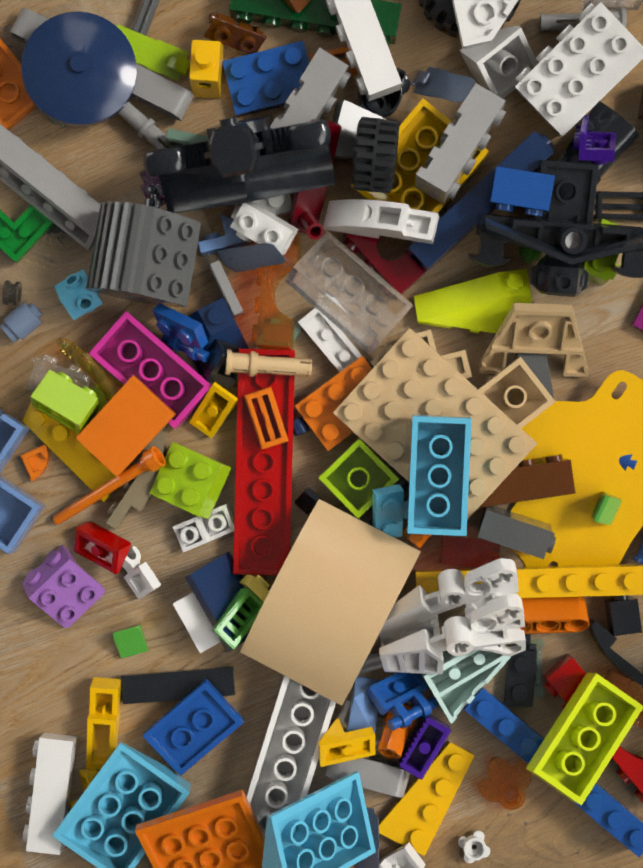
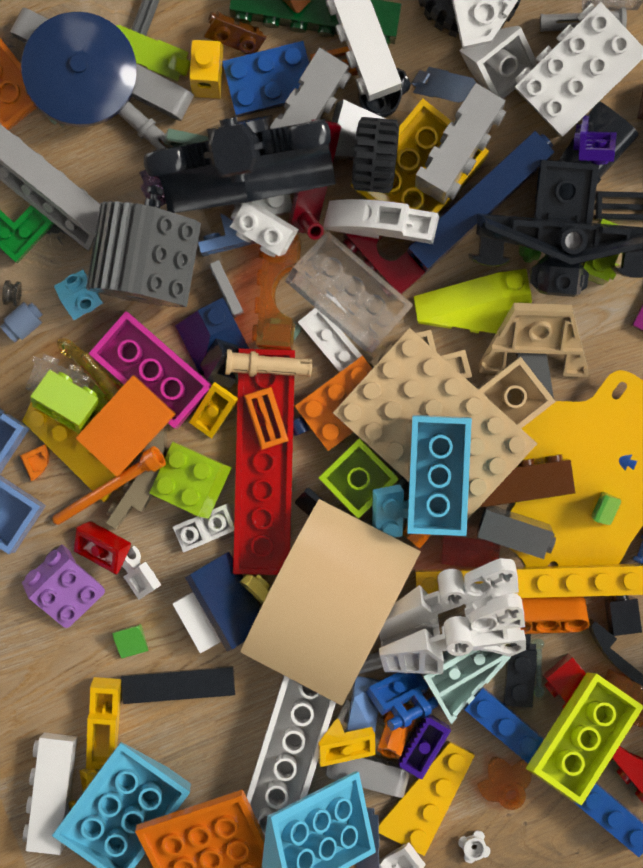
blue plate [143,679,244,776] -> none
blue plate [152,303,210,362] -> none
bright green slope [212,587,264,650] -> none
sand blue piece [217,243,286,272] -> none
blue brick [490,167,555,217] -> none

